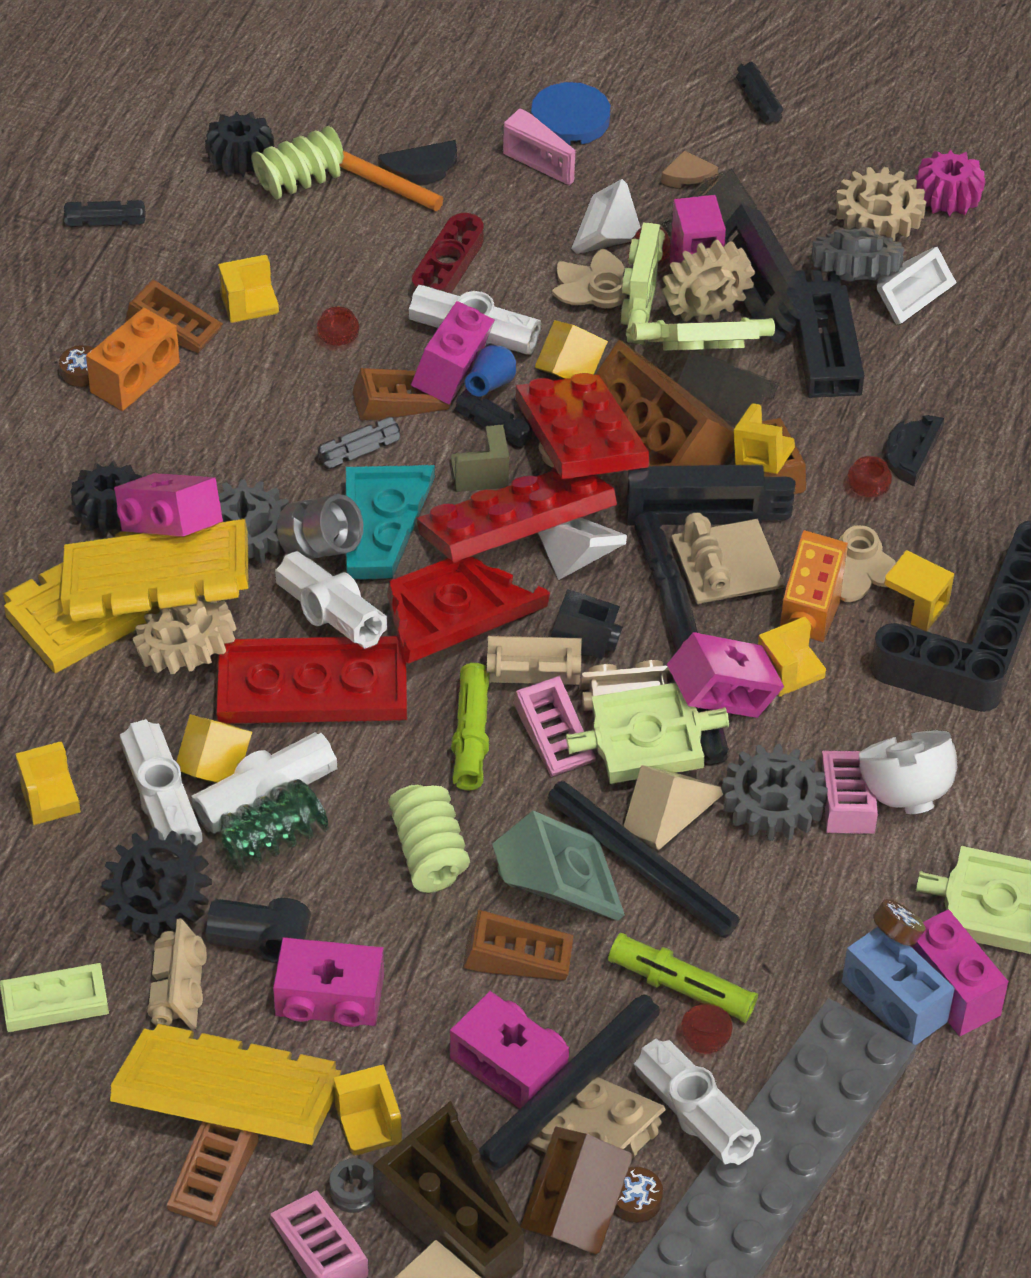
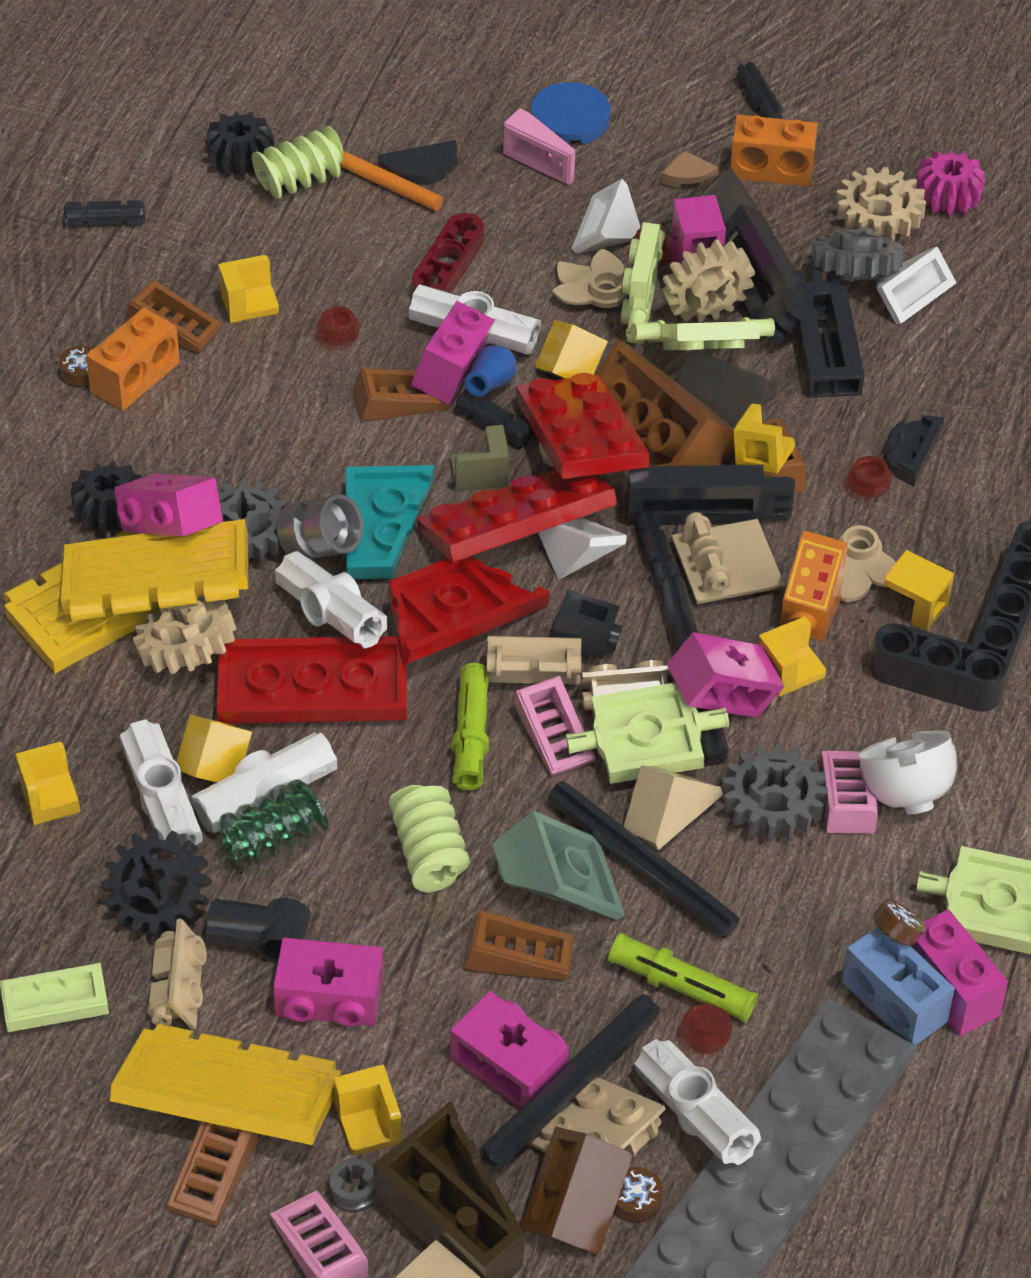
axle [317,417,400,469] -> none
none -> orange brick [730,115,818,187]

